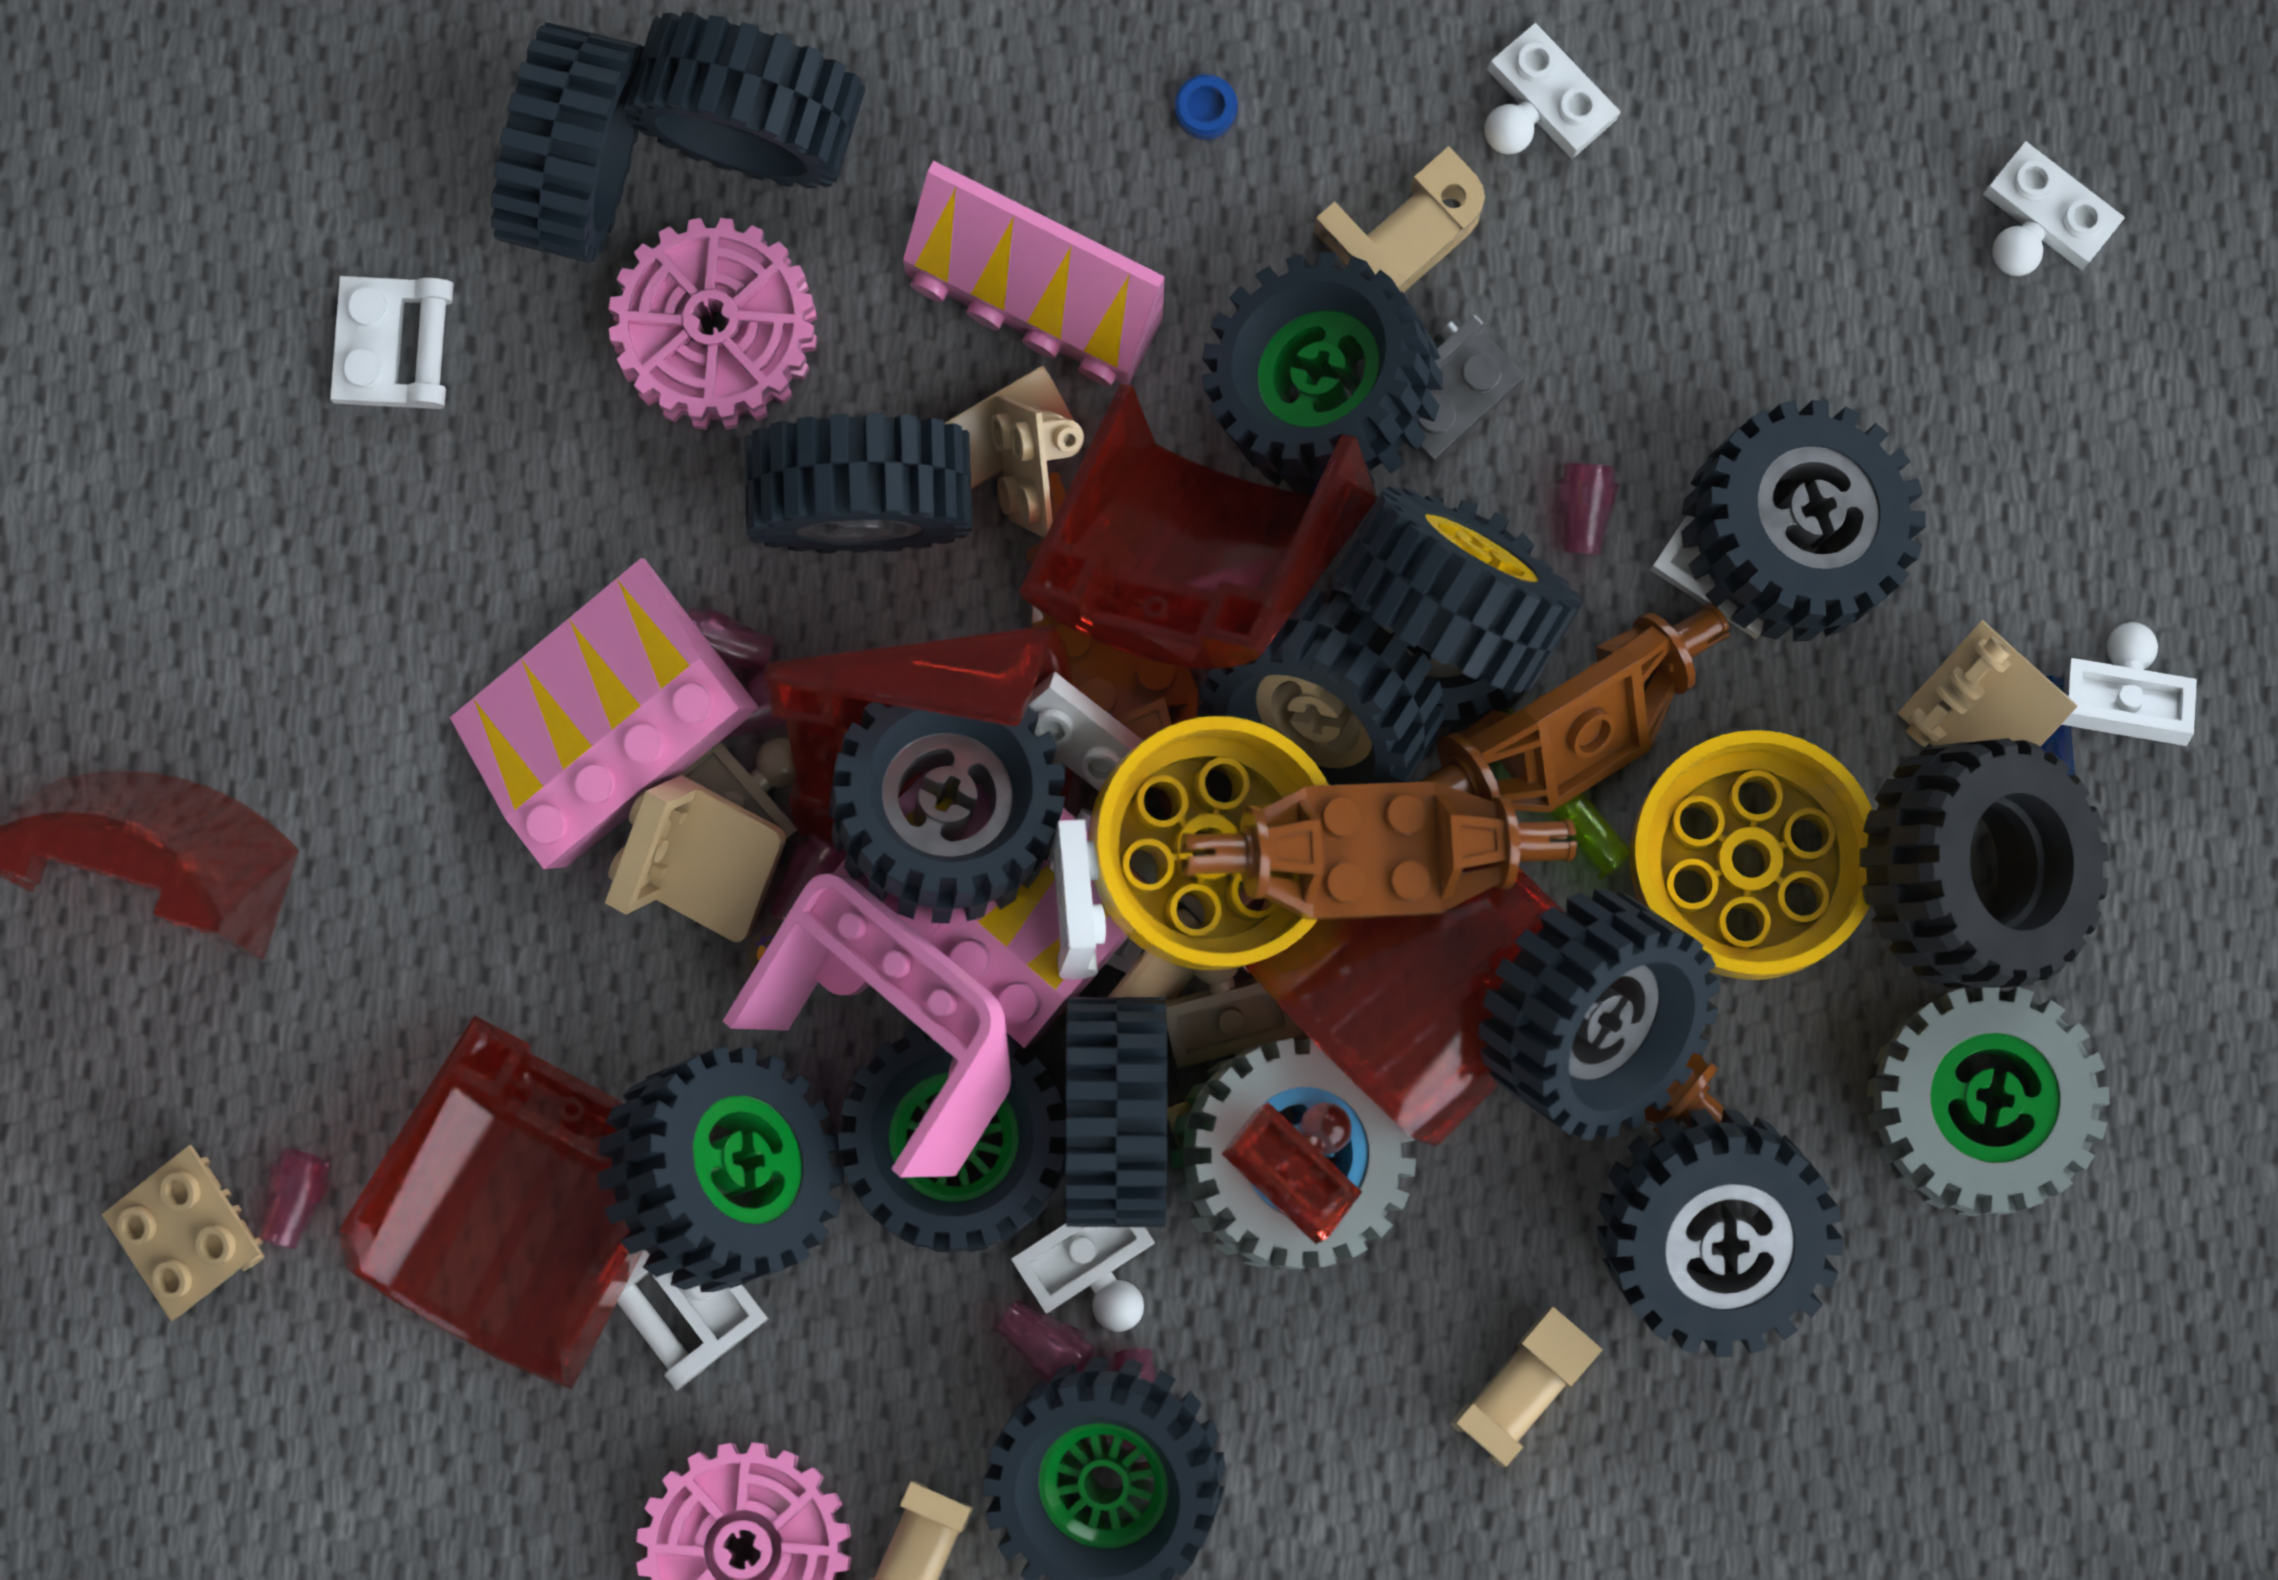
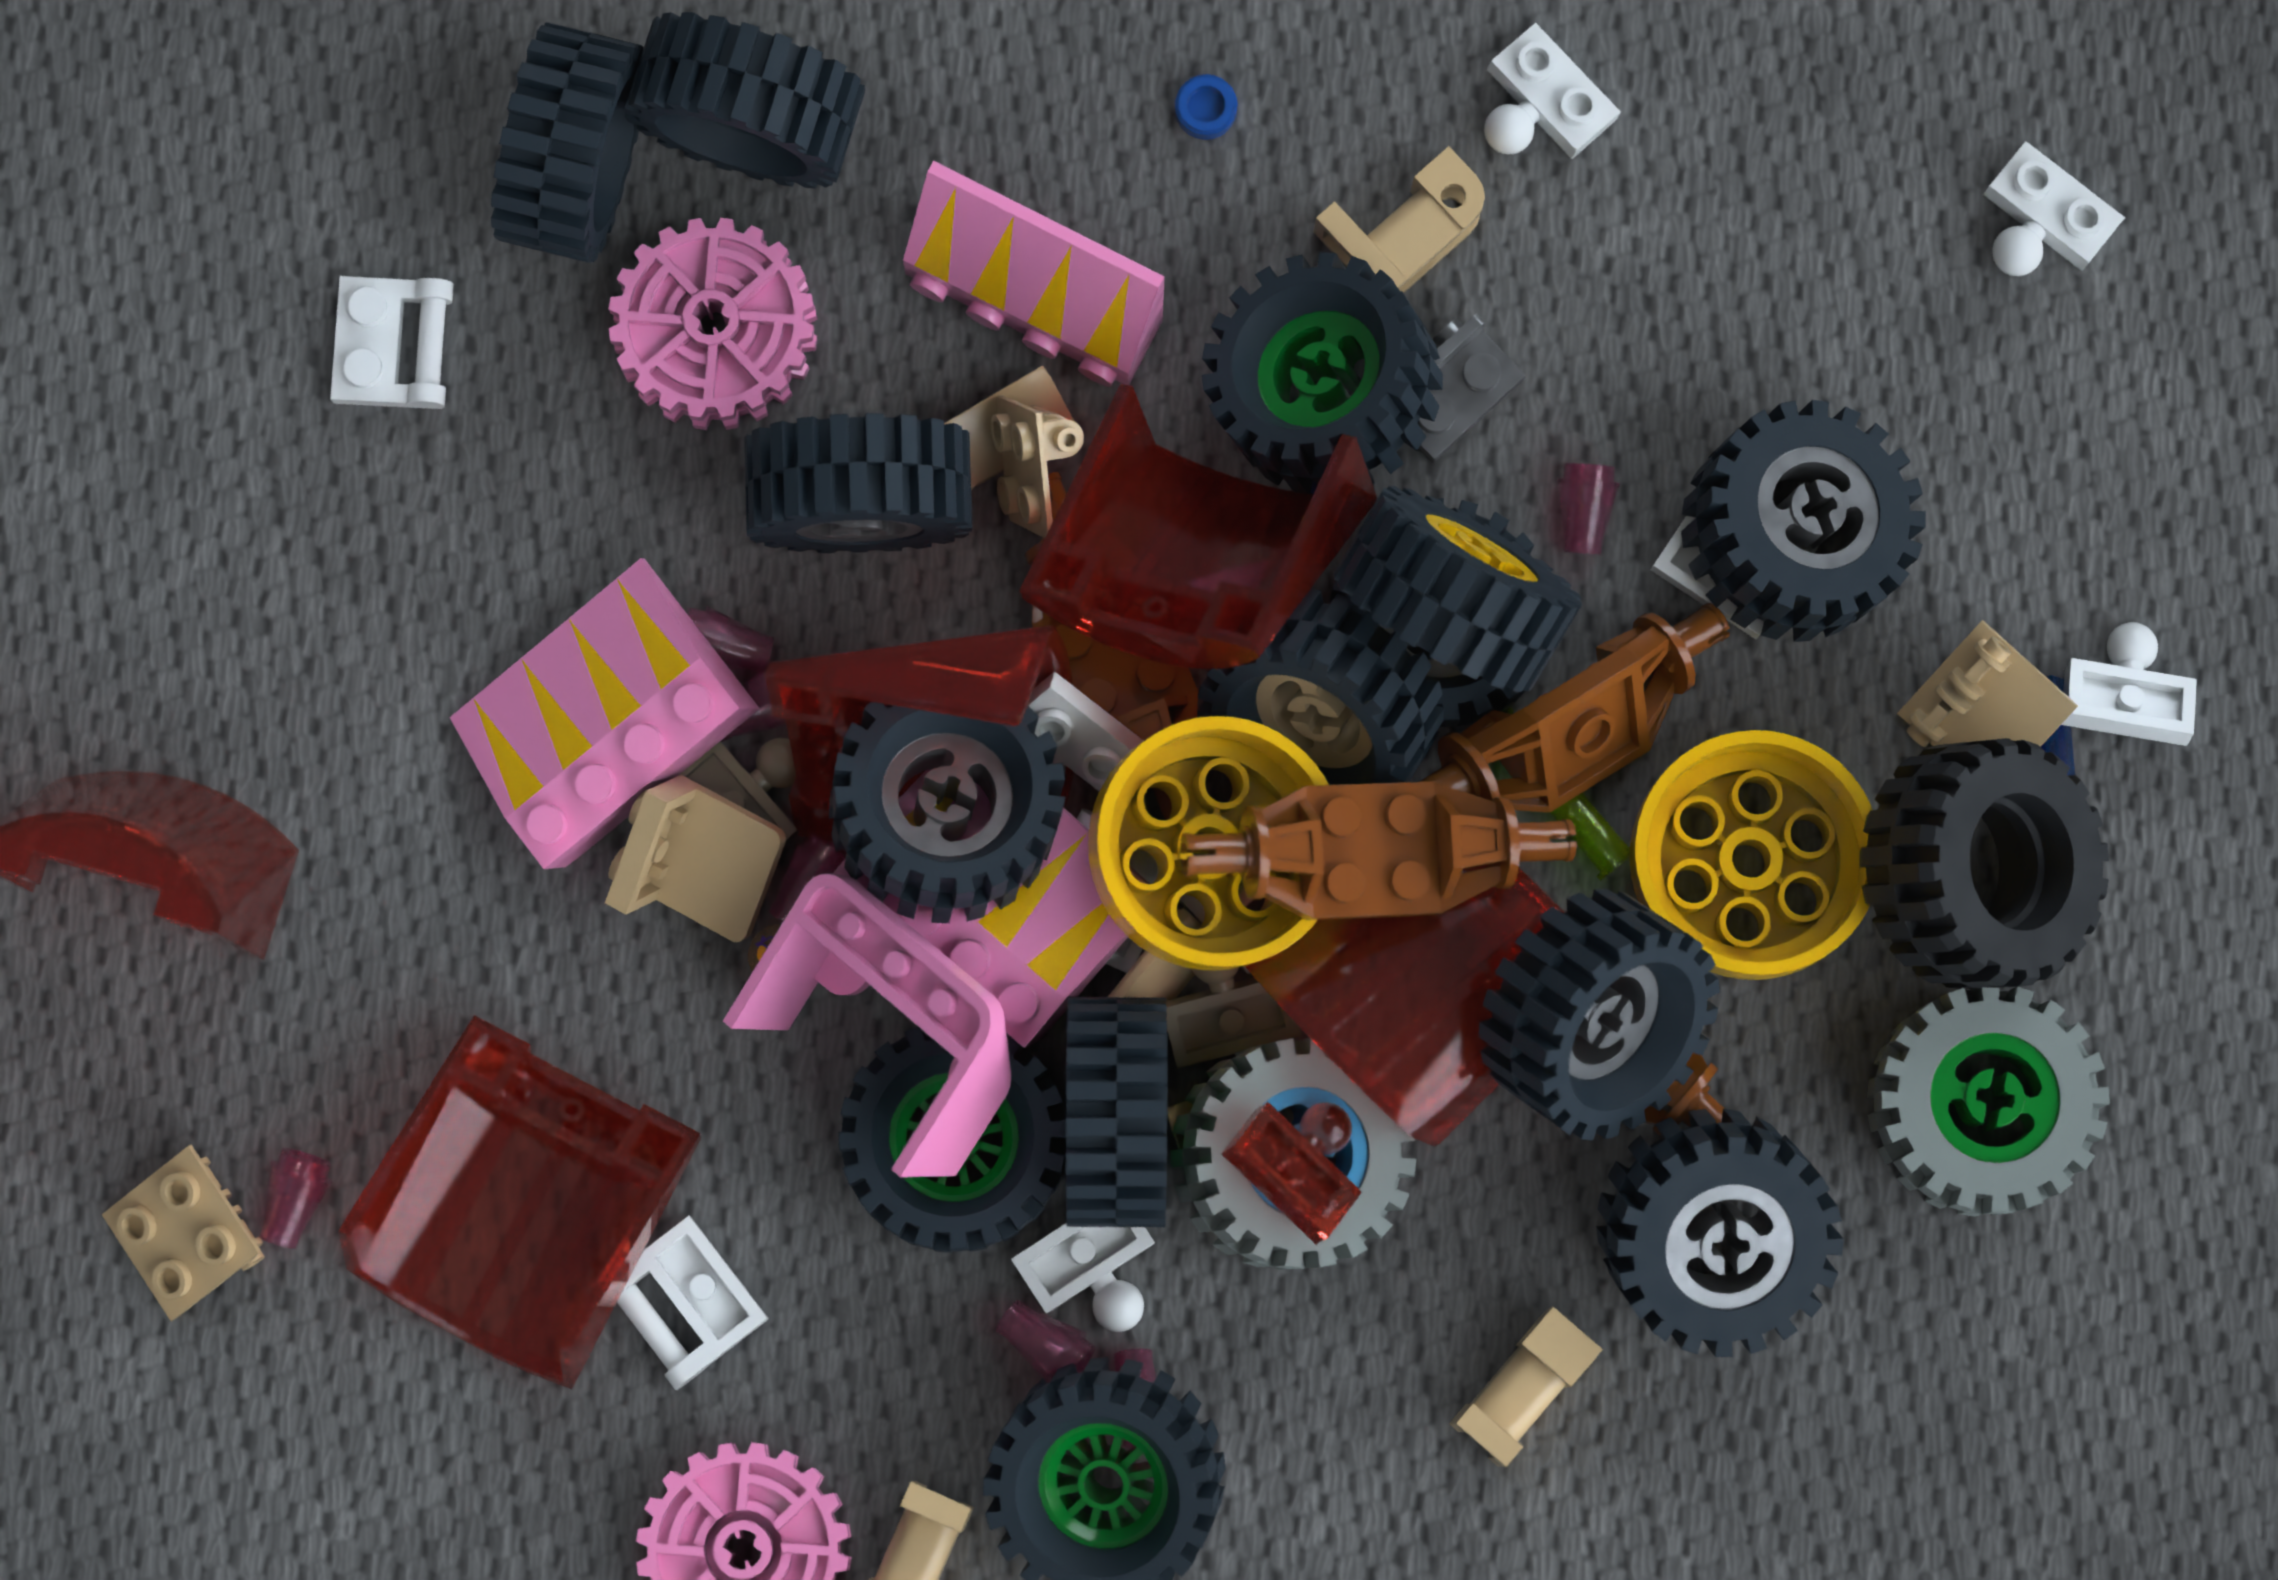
black wheel [597,1047,844,1292] -> none
white plate [1049,820,1106,979] -> none

